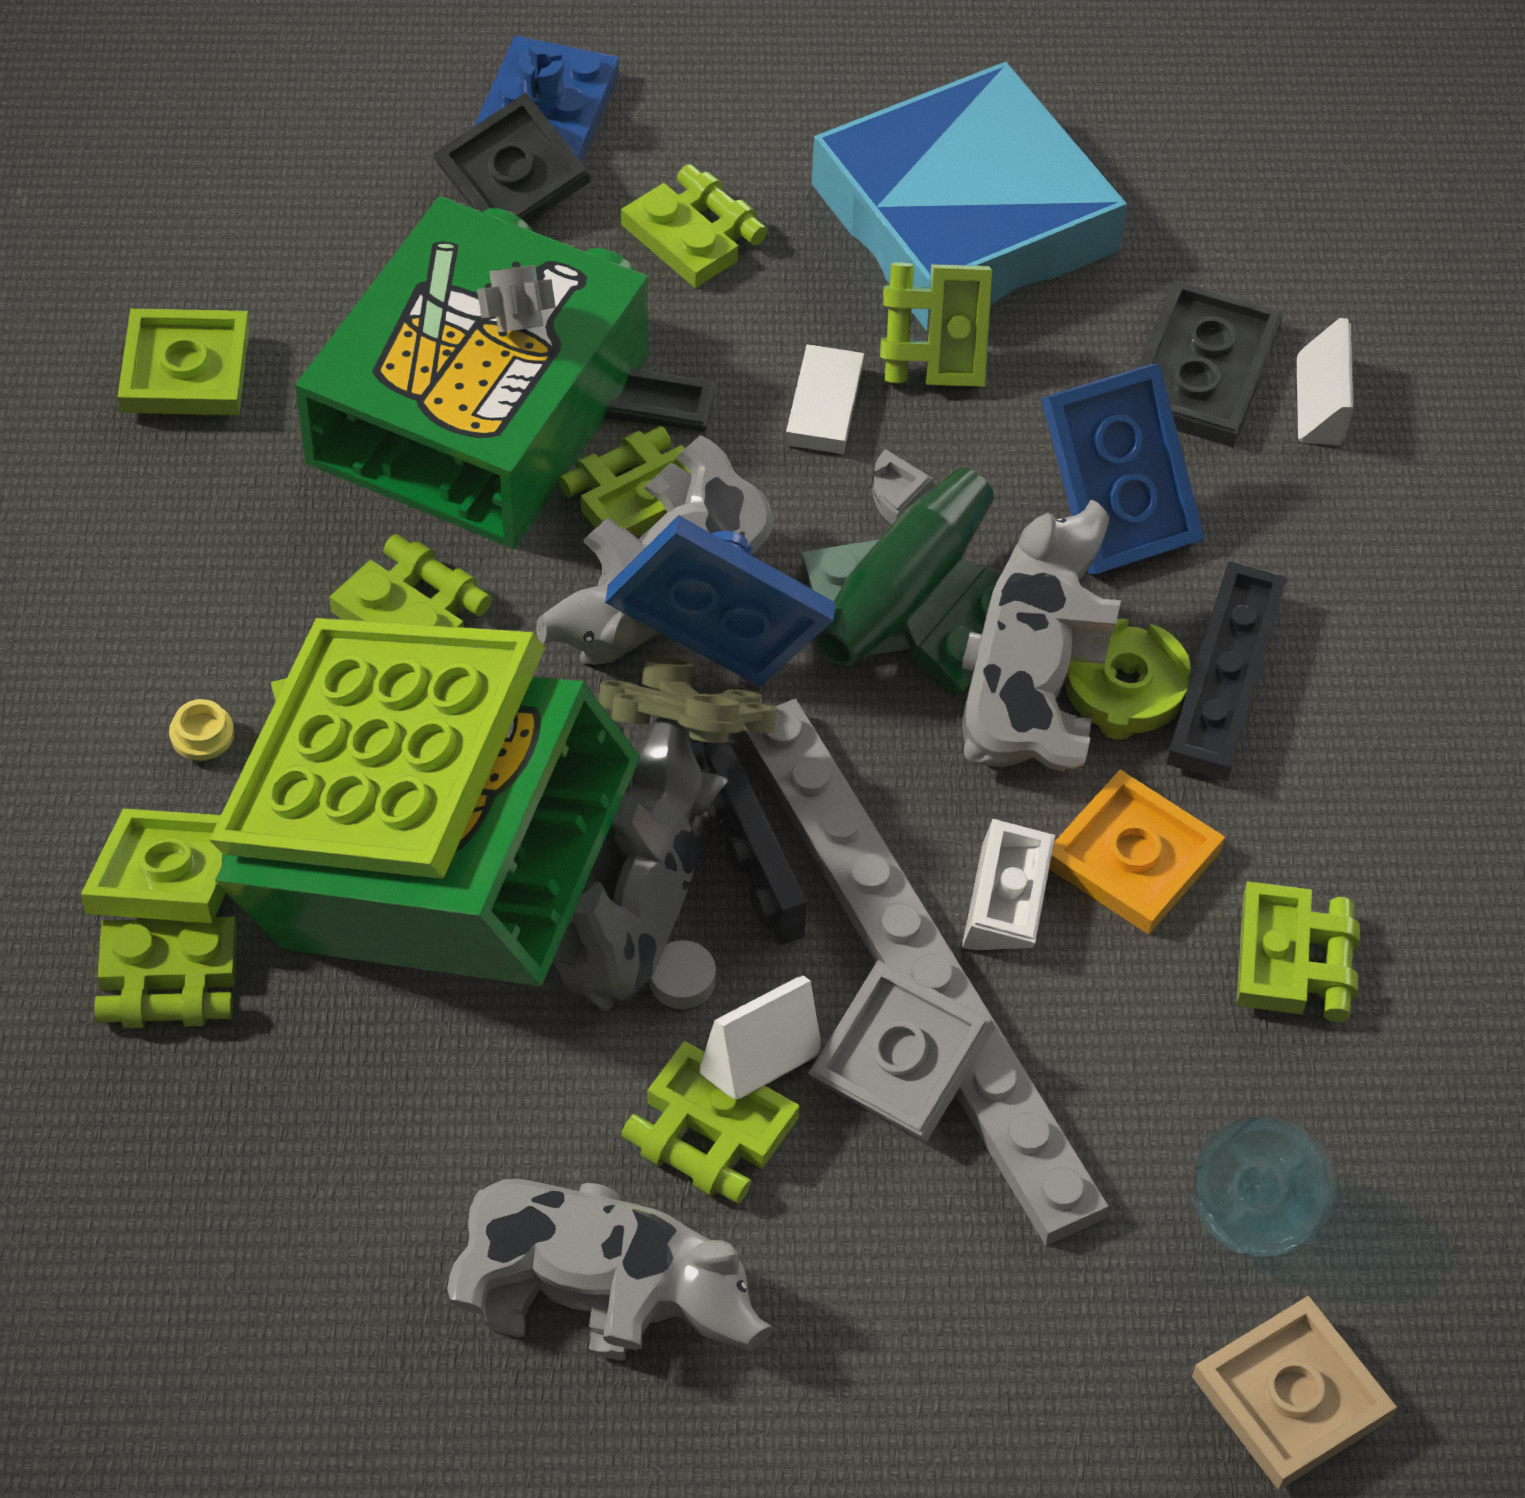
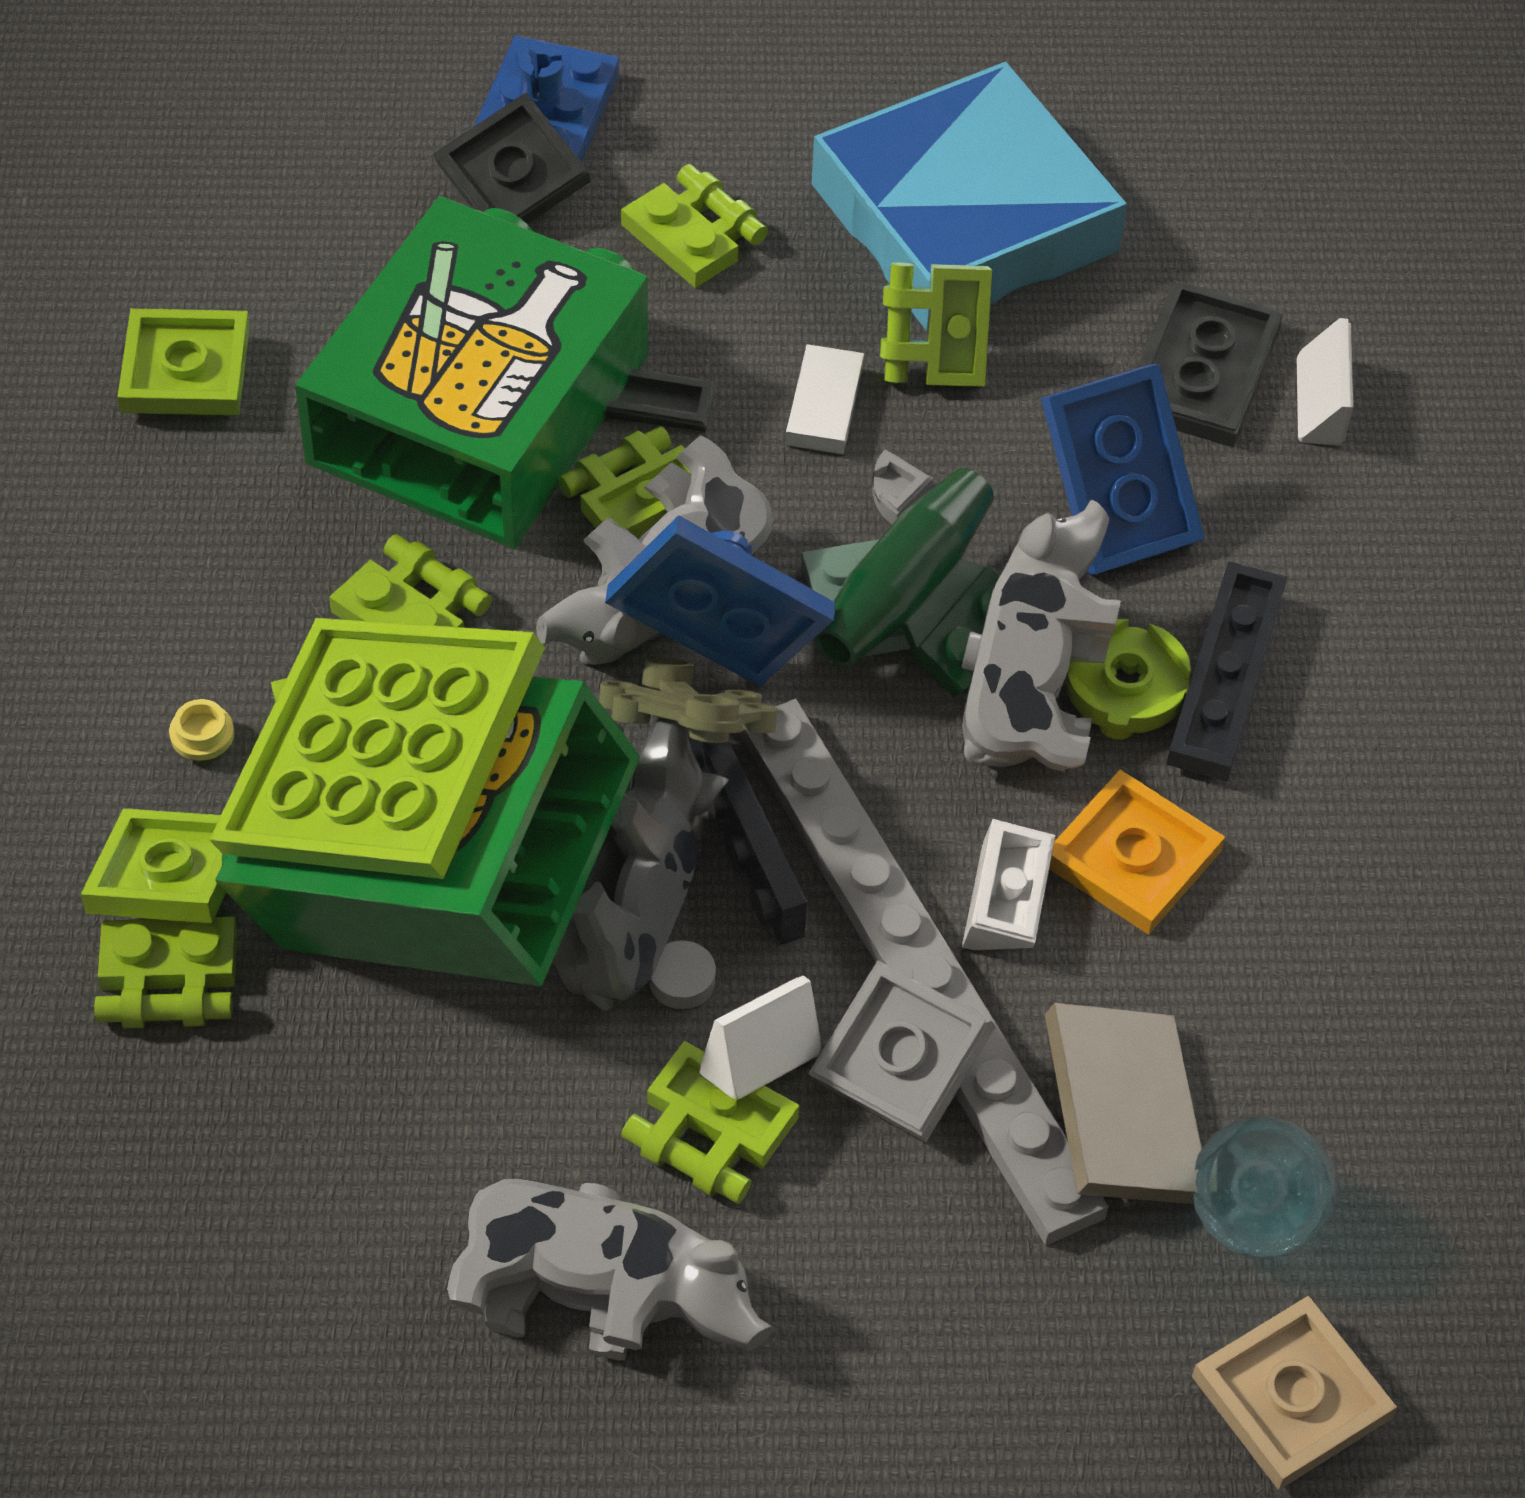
light grey gear [477,265,556,332] -> none
lime plate [1236,881,1360,1022] -> none
none -> dark tan tile [1044,1003,1211,1205]

